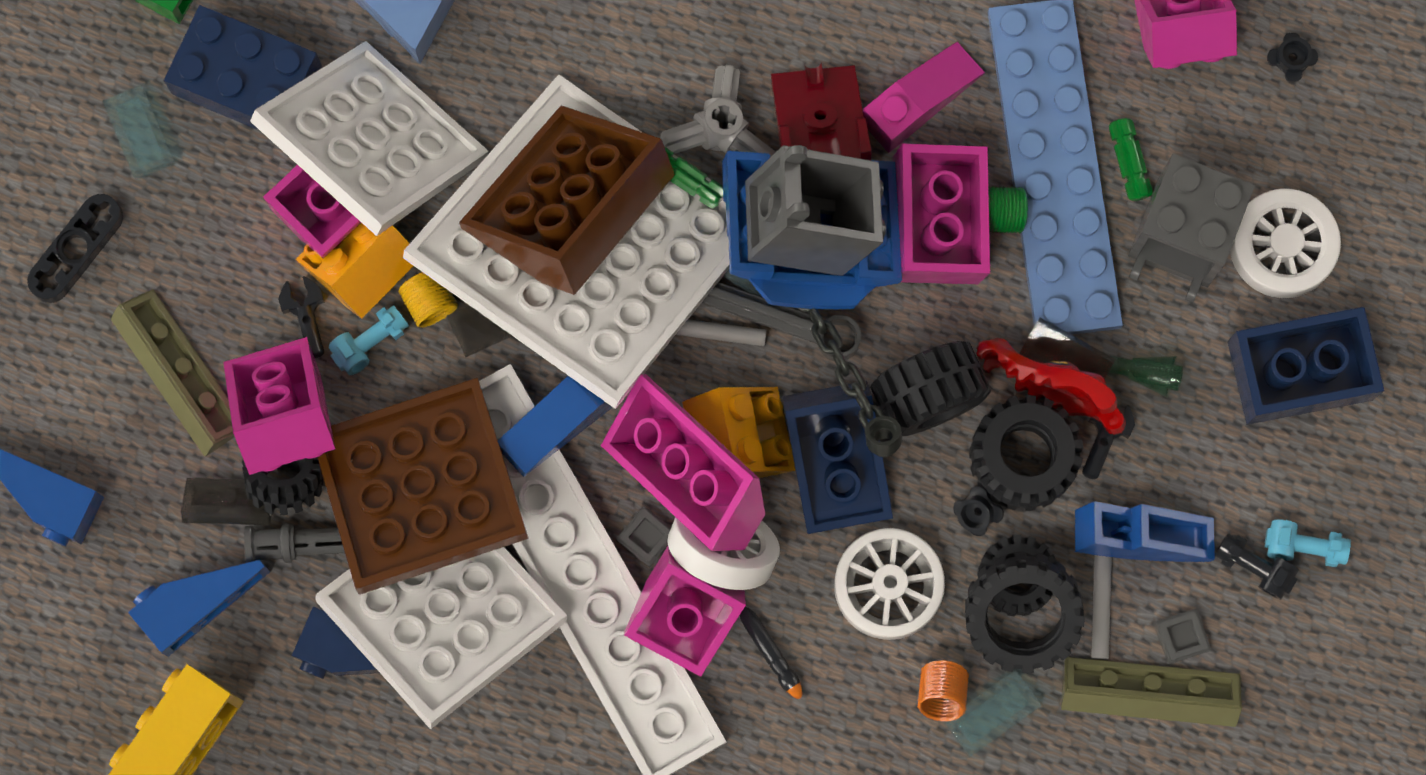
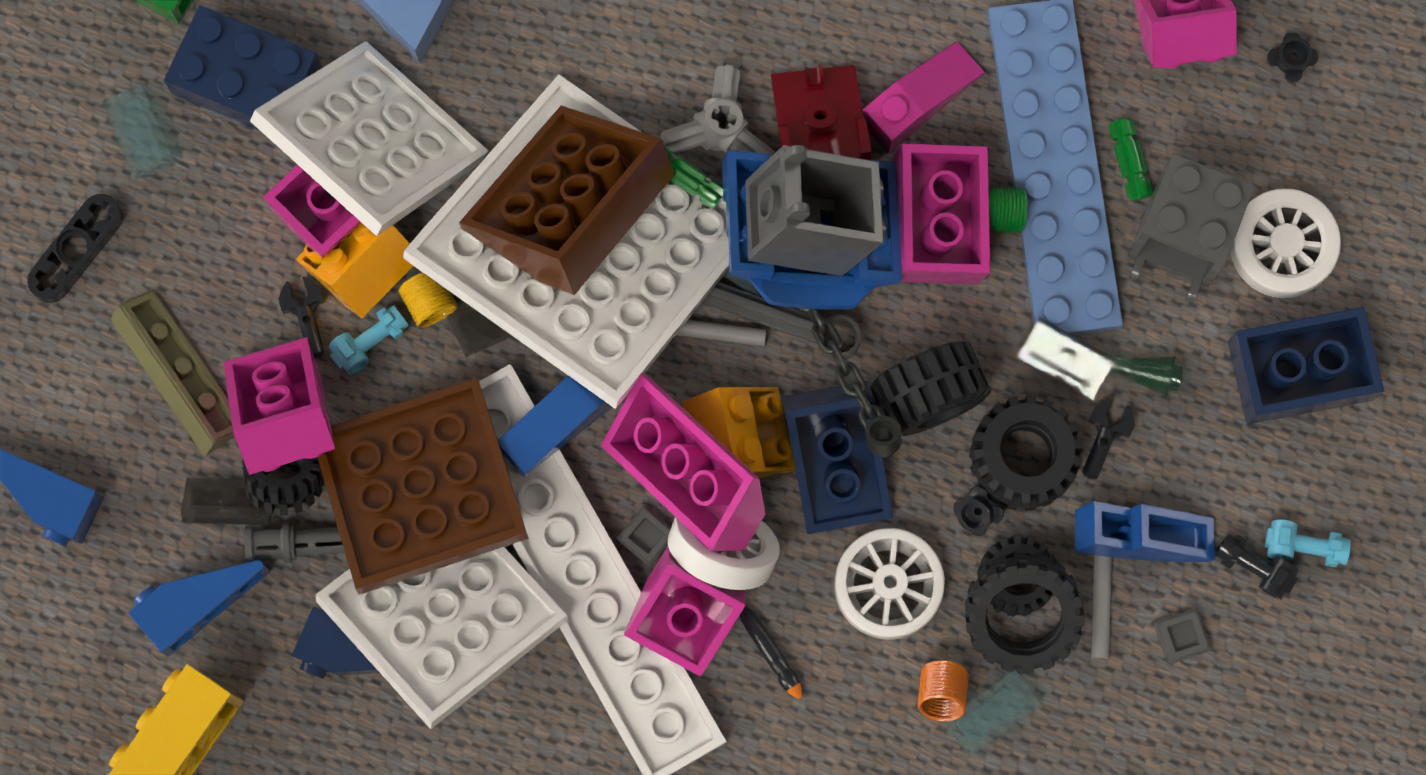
red animal [976,338,1126,435] -> none
olive slope [1061,657,1242,727] -> none

